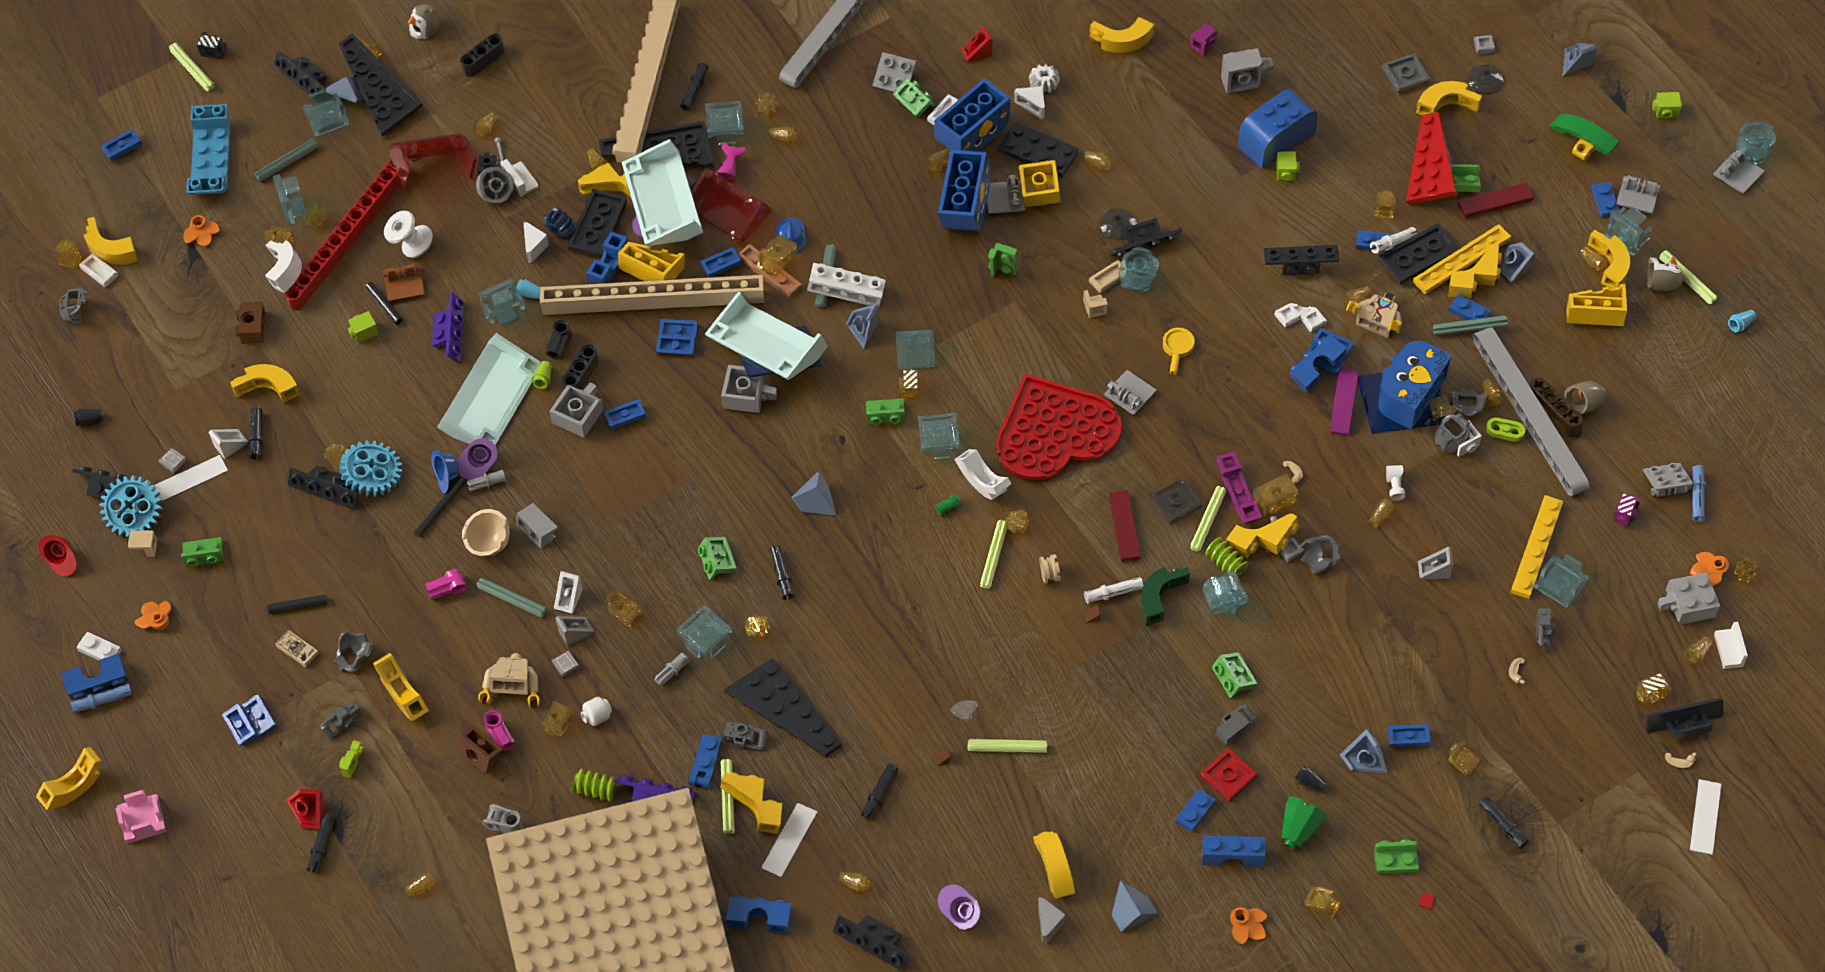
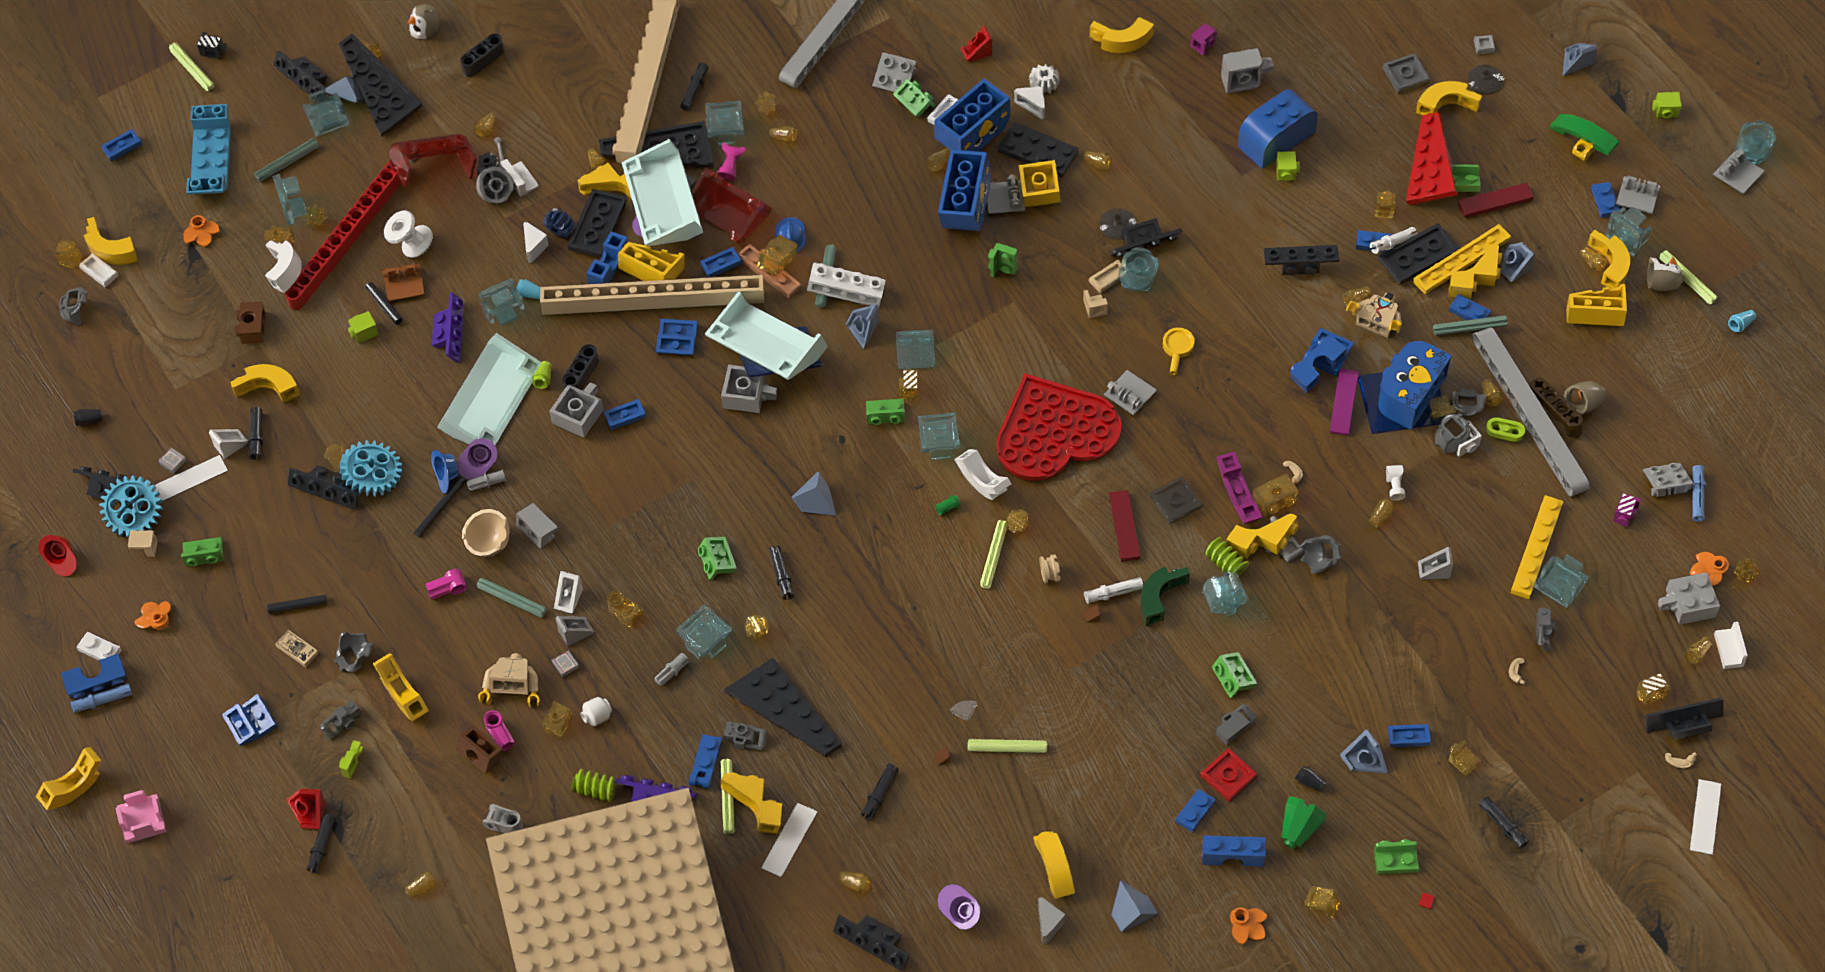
black piece [545,320,572,359] -> none
blue arch [726,896,792,934] -> none
yellowish green axle [1190,486,1226,552] -> none
white tile [1275,303,1327,333] -> none

